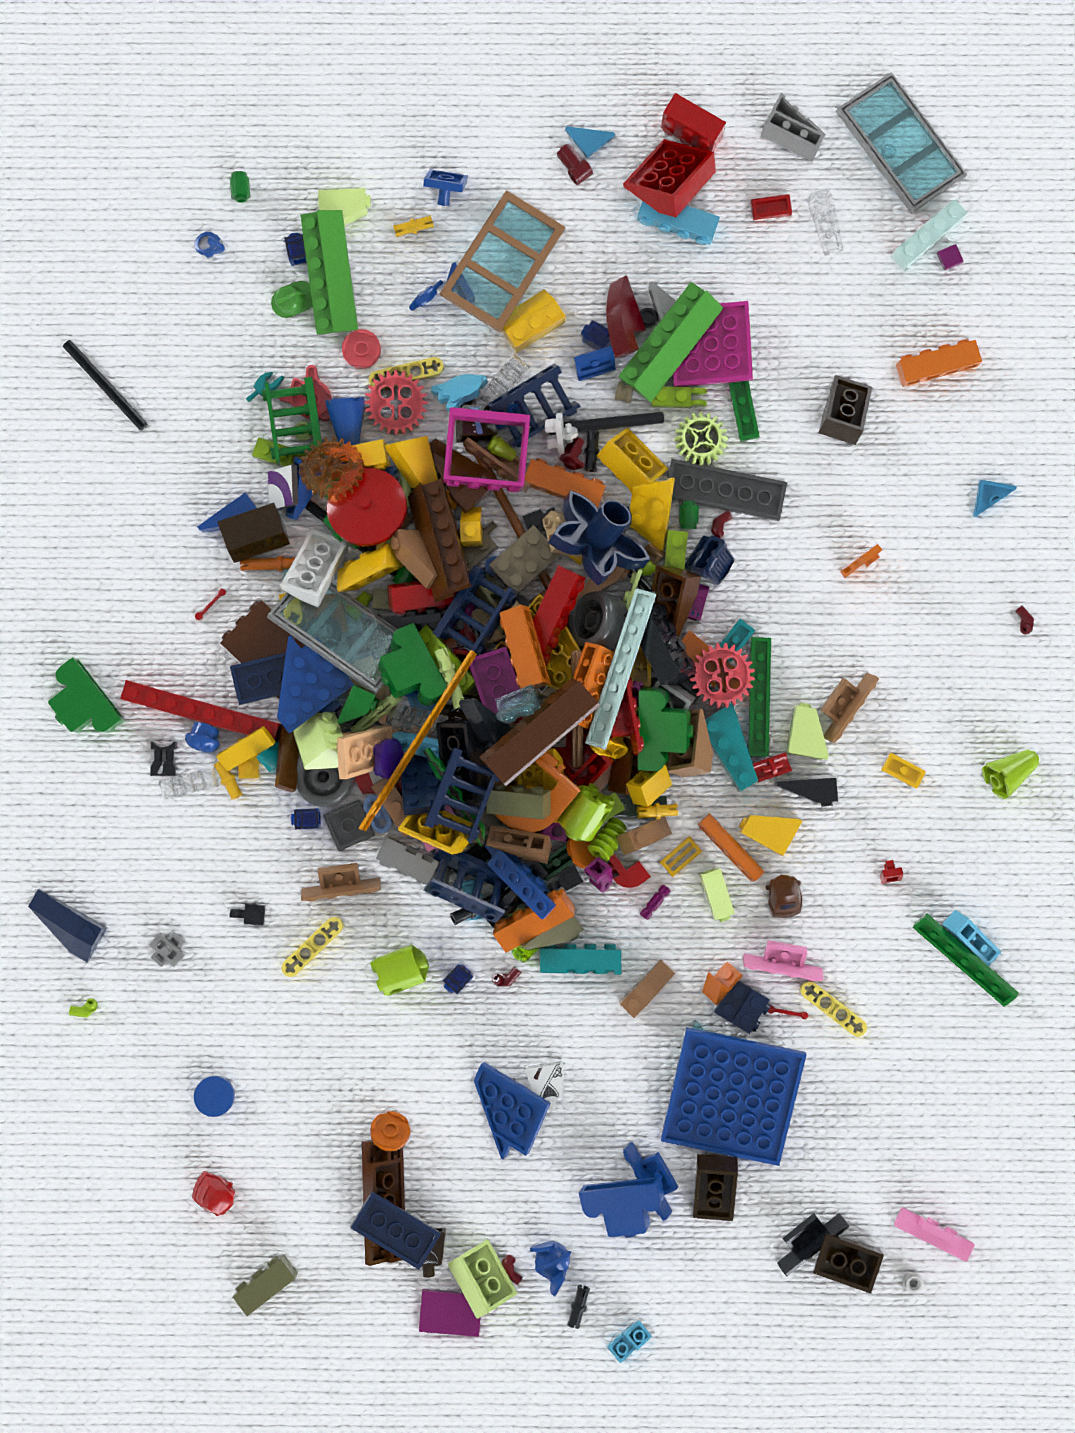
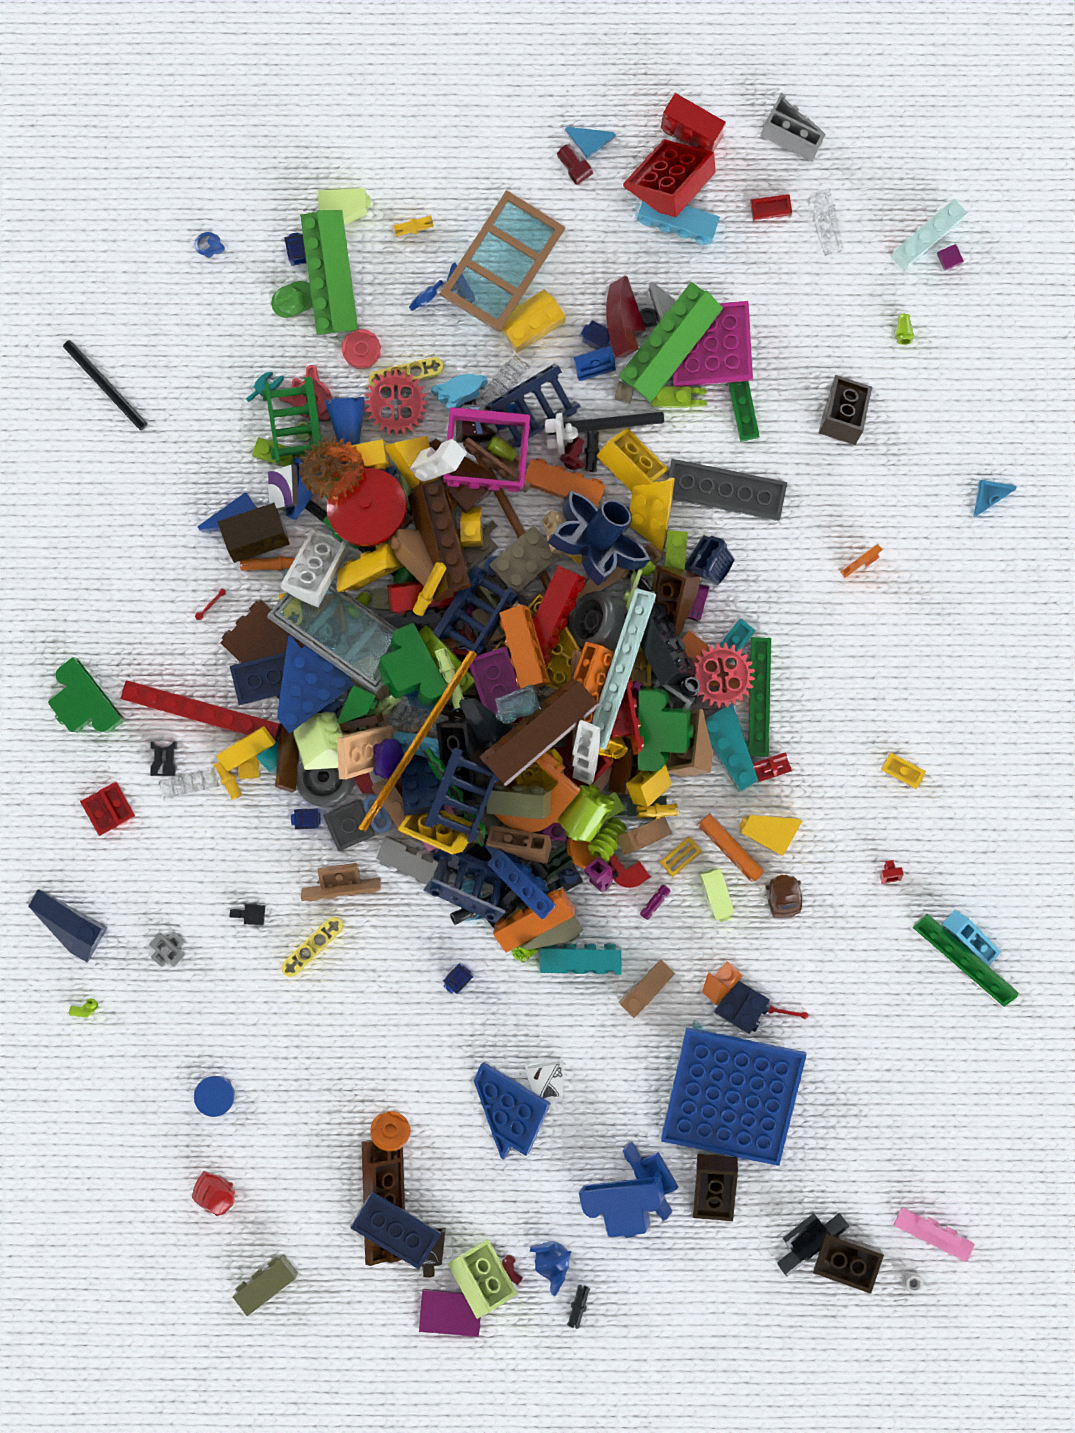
blue piece [185,722,220,753] -> none
green brick [229,171,251,203] -> none
lime cylinder [370,944,429,996] -> none
blue tile [423,169,468,206] -> none
dark red arm [492,966,522,987] -> none
black plate [522,507,556,532] -> none
medium azure slope [606,1320,652,1364] -> none
yellowish green gear [674,412,728,465] -> none
green brick [679,501,699,529] -> none
dark red arm [711,510,733,538] -> none
bright pink bracket [743,940,823,981] -> none
black slope [774,778,838,807] -> none
yellowish green slope [786,703,829,760] -> none
light yellow beam [800,981,867,1037] -> none
medium nougat bracket [820,673,879,743] -> none
clear light blue door [836,72,968,214] -> none
orange brick [896,339,982,387] -> none
lime cone [982,749,1039,799] -> none
dark red arm [1015,605,1034,635] -> none
none -> red slope [80,782,135,837]
none -> reddish brown plate [339,713,384,734]
none -> white arch [410,439,467,482]
none -> yellow axle [413,562,446,616]
none -> dark blue plate [559,868,579,884]
none -> white slope [572,720,600,785]
none -> black plate [680,677,700,697]
none -> lime cone [895,314,915,345]

